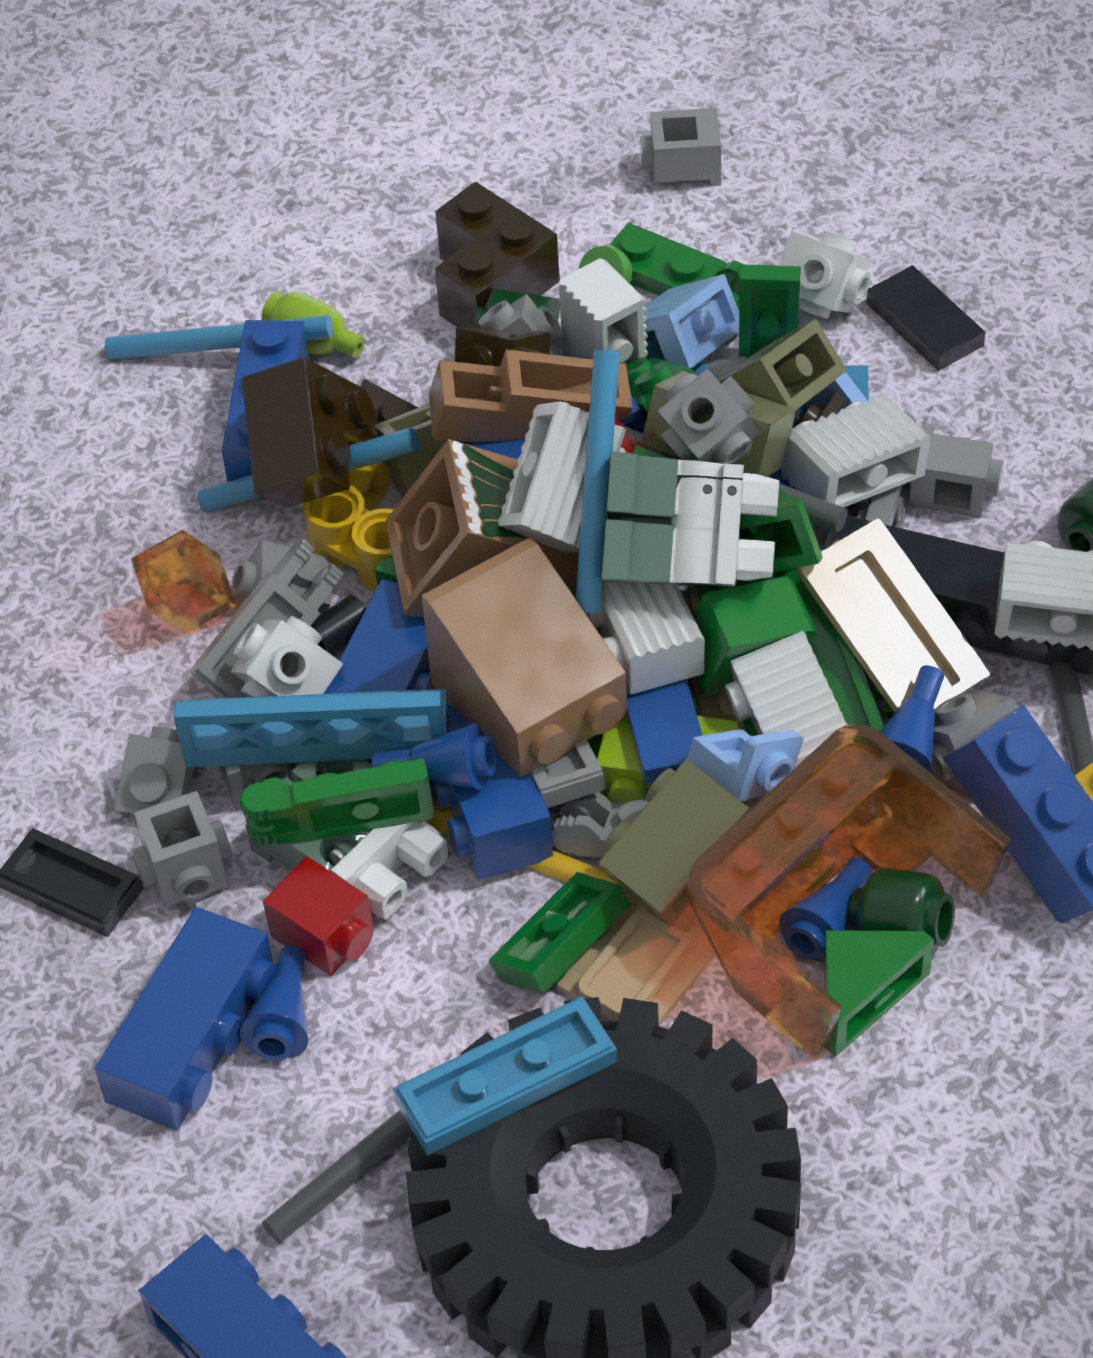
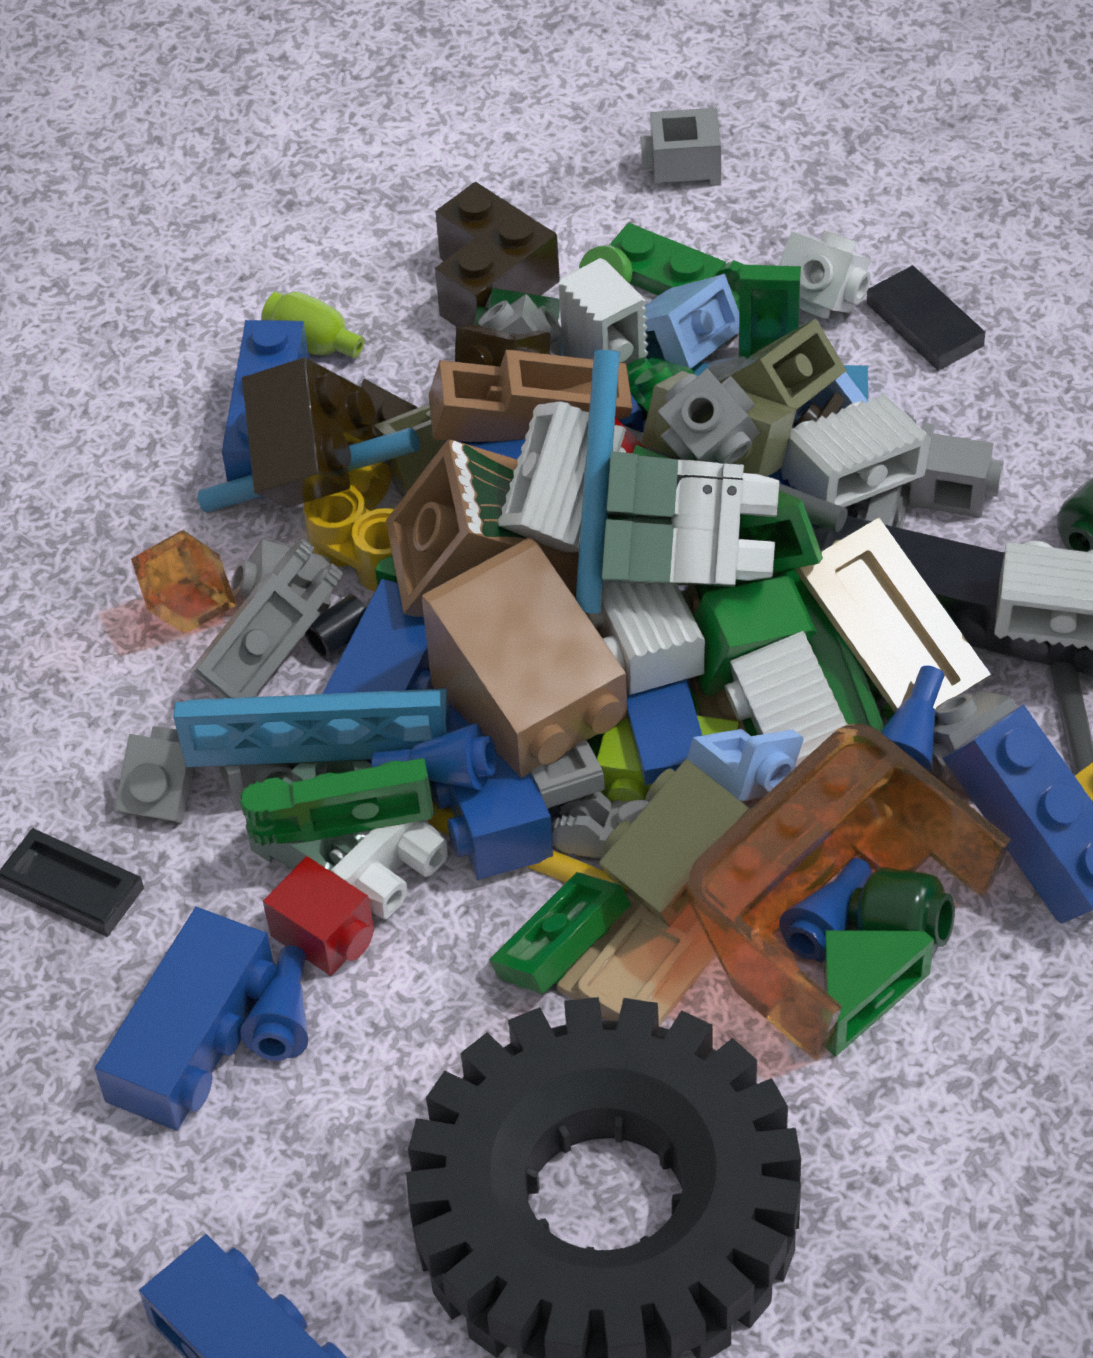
dark azure bar [105,315,333,360] -> none
light grey brick [131,791,233,908] -> none
white brick [231,616,343,697] -> none
dark grey bar [262,1110,413,1244] -> none
dark azure tile [393,996,618,1156] -> none

